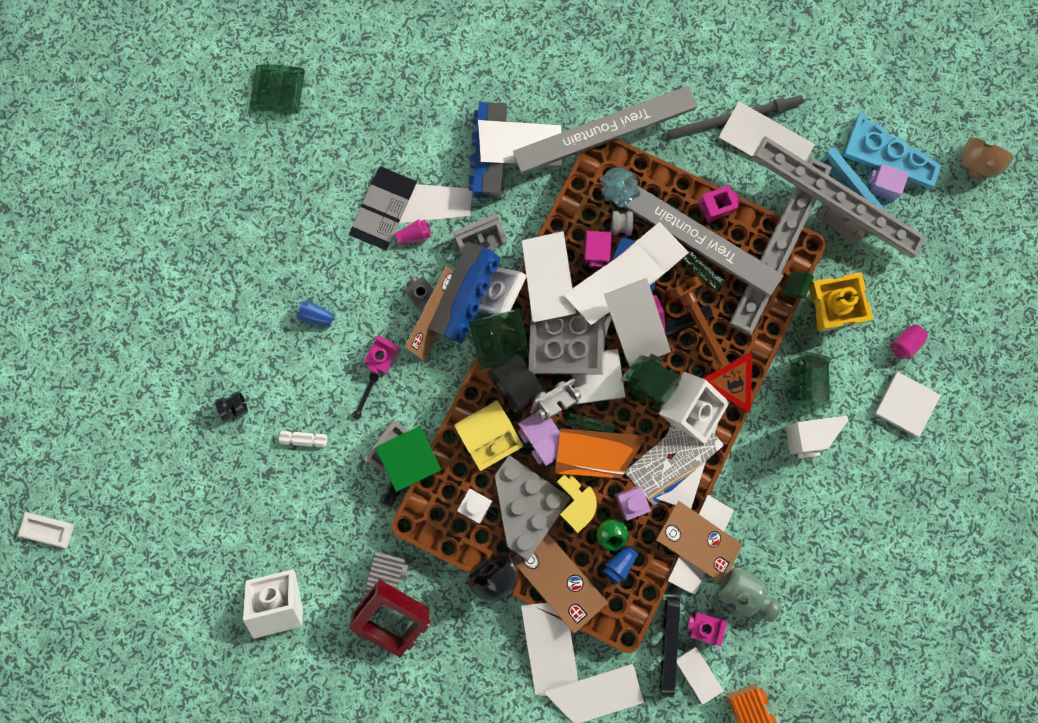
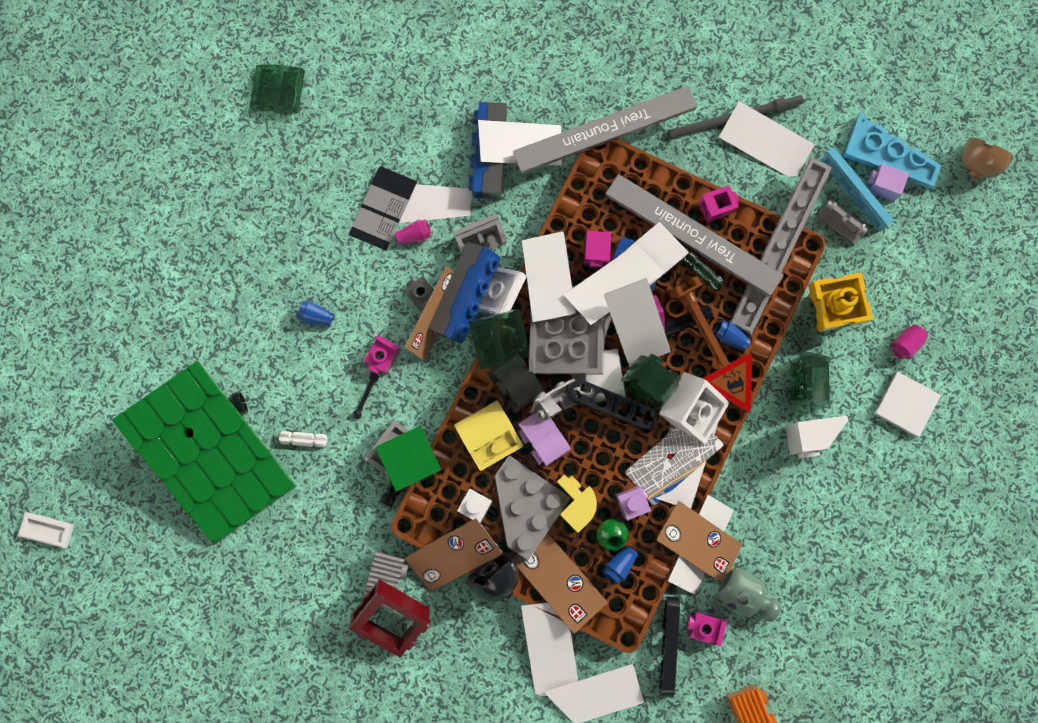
white slope [243,569,303,639] -> none
orange sticker [555,429,646,478] -> none
clear green axle [566,413,615,433] -> none
clear light blue brick [600,166,641,208] -> none
light grey wheel [611,211,633,236] -> none
white tile [677,646,724,704] -> none
light grey tile [751,136,927,259] -> none
dark green tile [782,272,814,298] -> none
none -> green piece [112,361,297,544]
none -> medium nougat sticker [404,518,503,592]
none -> black beam [566,380,657,430]
none -> blue cone [713,320,751,352]

